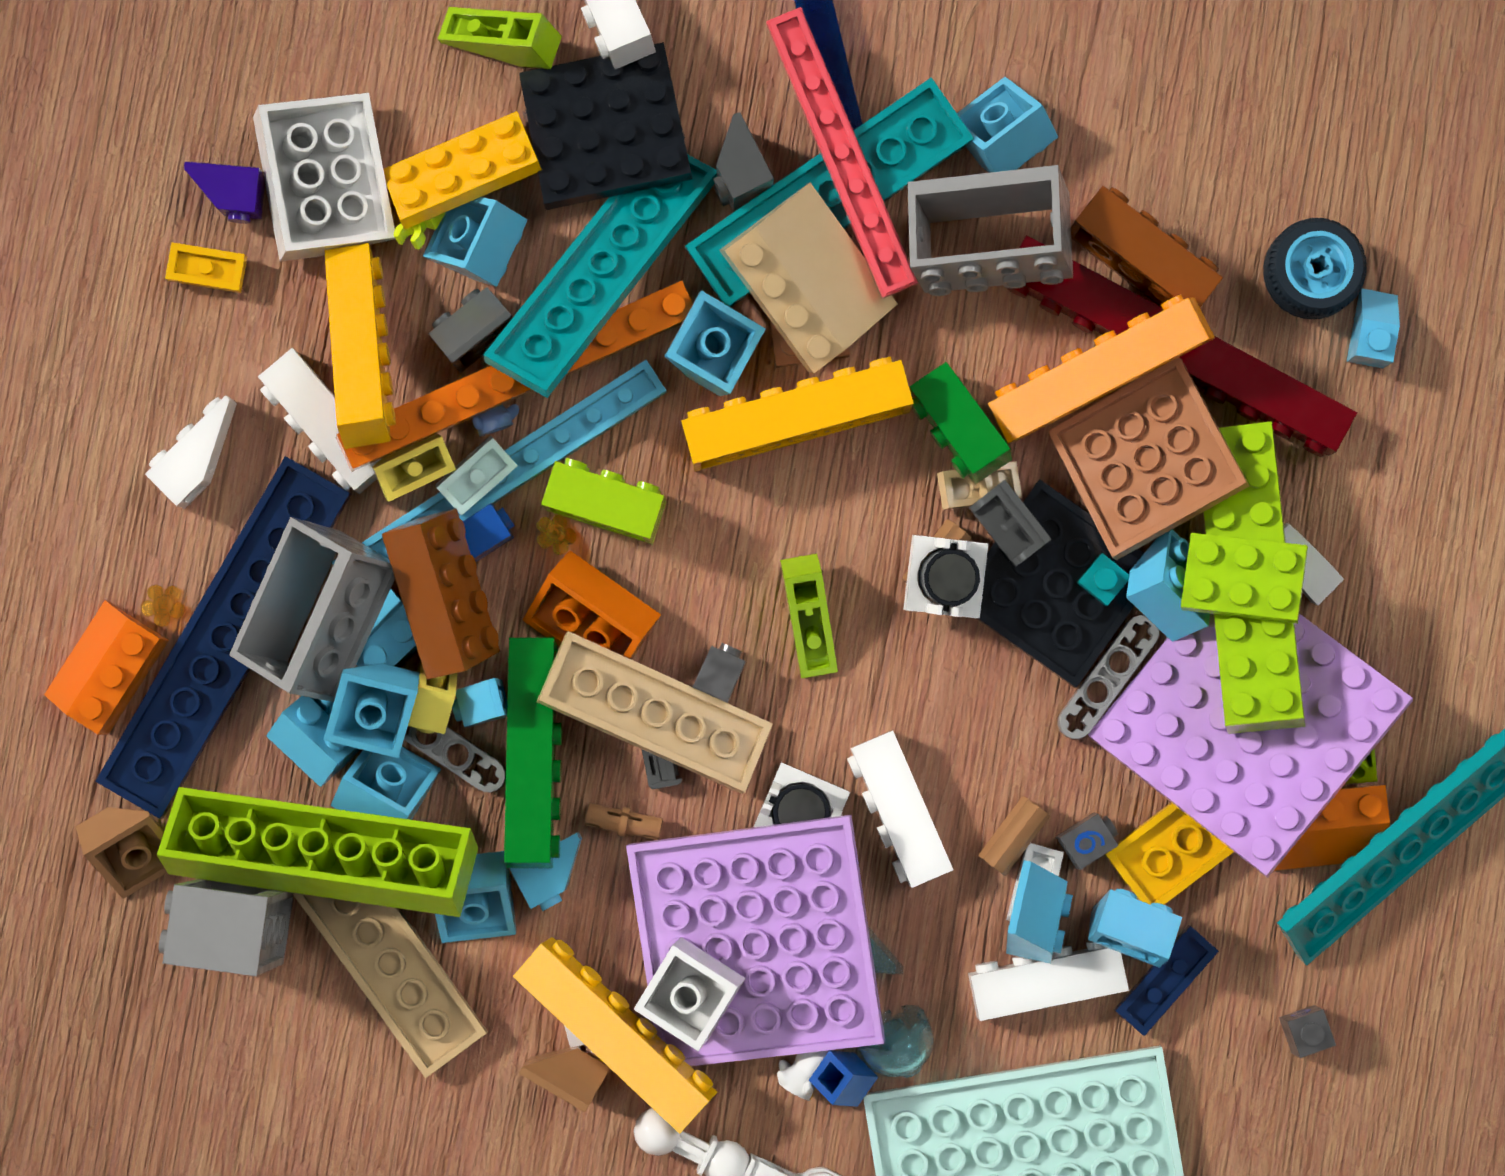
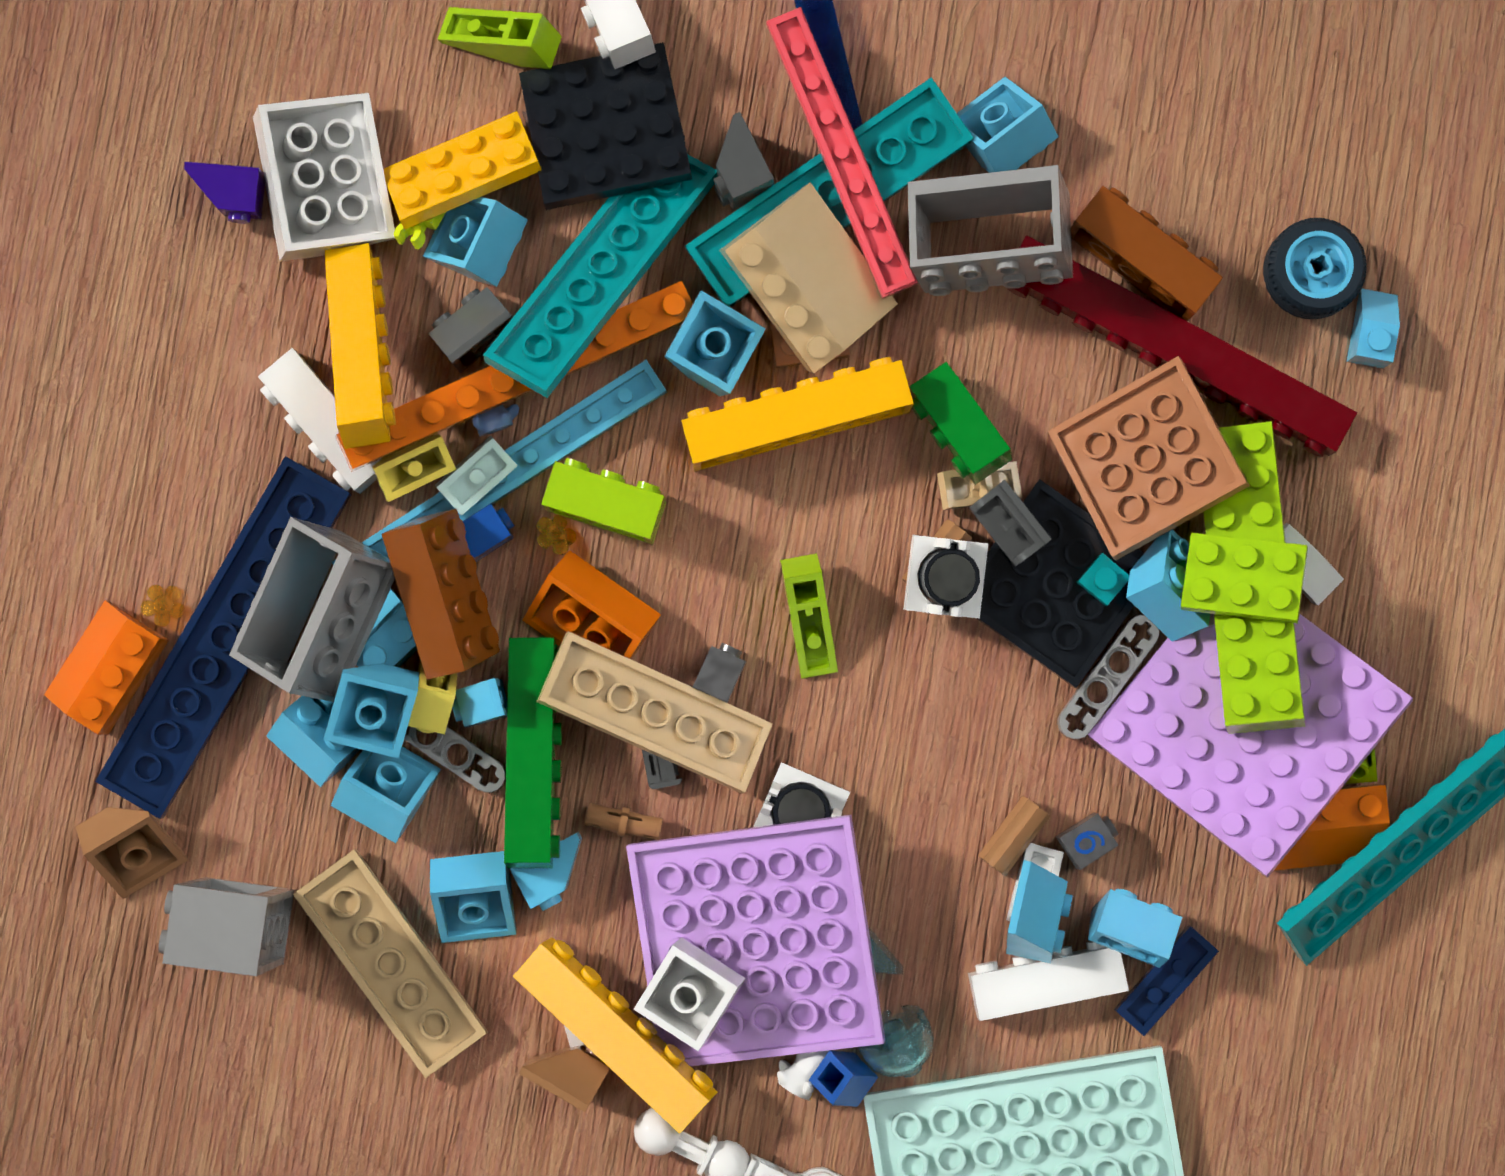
white slope [145,395,237,509] -> none
lime brick [157,787,478,917] -> none
yellow plate [165,242,248,293] -> none
white brick [847,731,953,888] -> none
light orange brick [988,294,1215,443] -> none
yellow plate [1105,802,1234,905] -> none
flat silver brick [1279,1005,1336,1058] -> none

